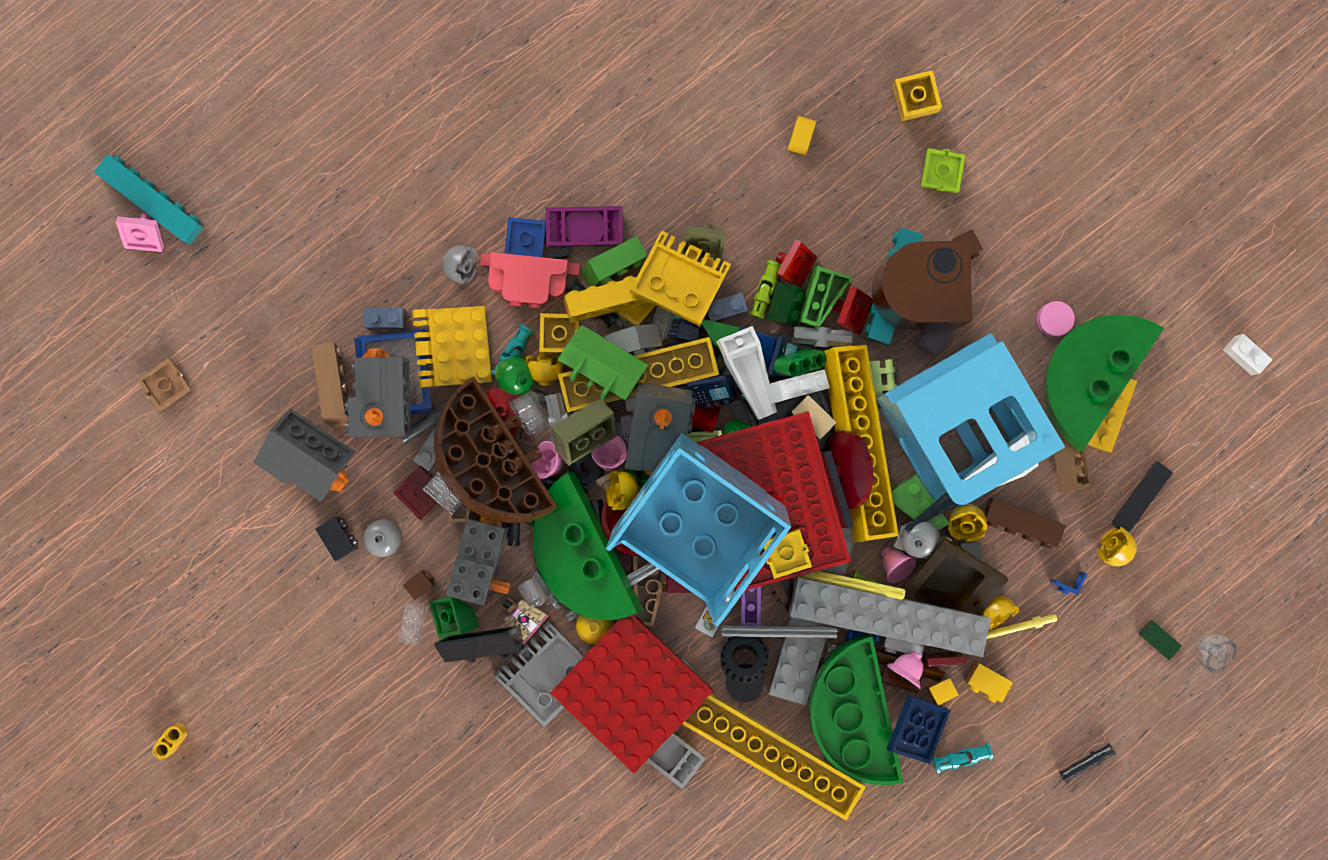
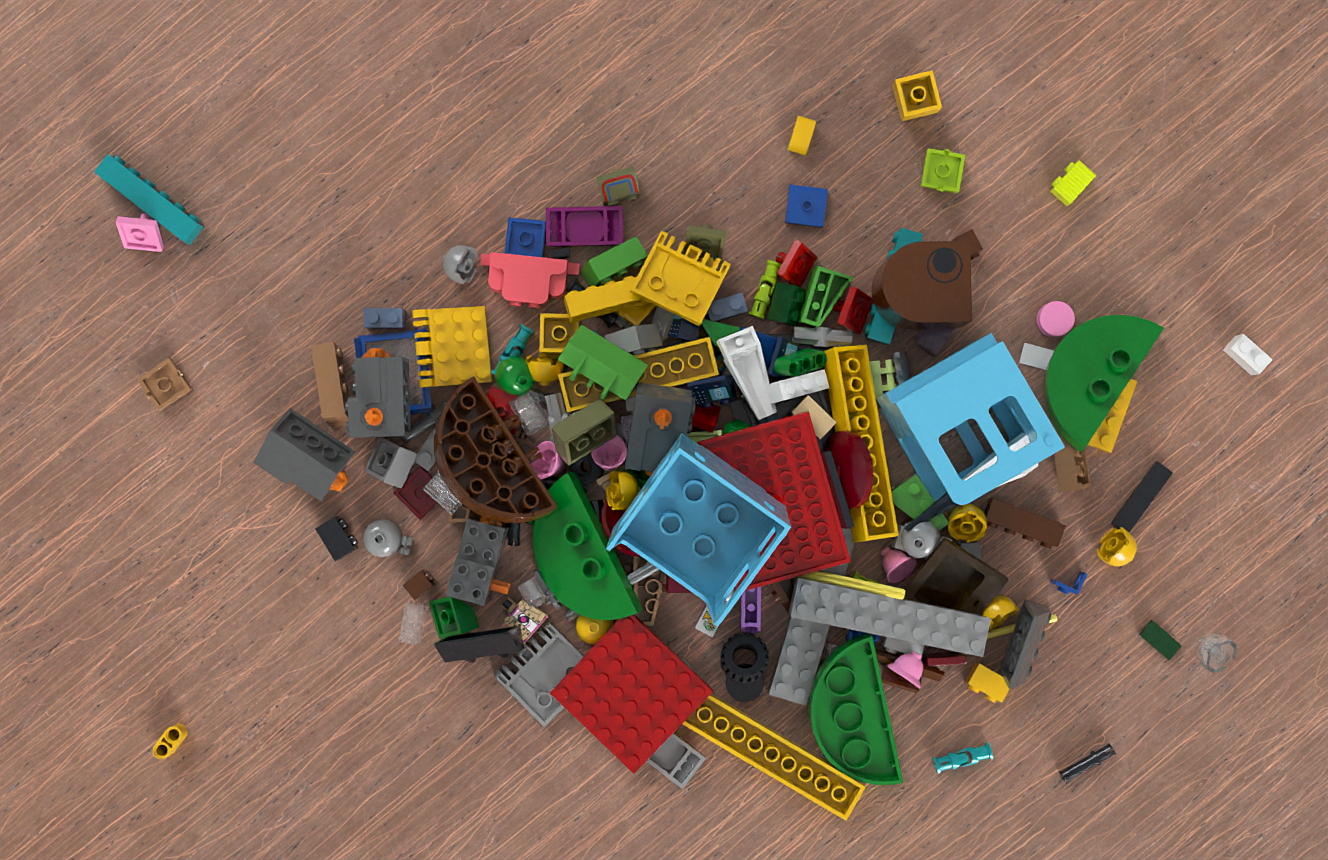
light grey axle [721,625,837,638] -> none
yellow plate [764,529,812,579] -> none
dark blue plate [887,695,951,764] -> none
yellow panel [926,678,958,705] -> none
none -> light grey slope [364,437,417,489]
none -> light grey piece [398,535,413,555]
none -> olive slope [596,166,641,206]
none -> blue plate [785,184,828,228]
none -> light grey slope [893,352,911,386]
none -> dark grey slope [1000,599,1051,689]
none -> white sticker [1019,343,1054,370]
none -> neon yellow brick [1050,160,1096,206]

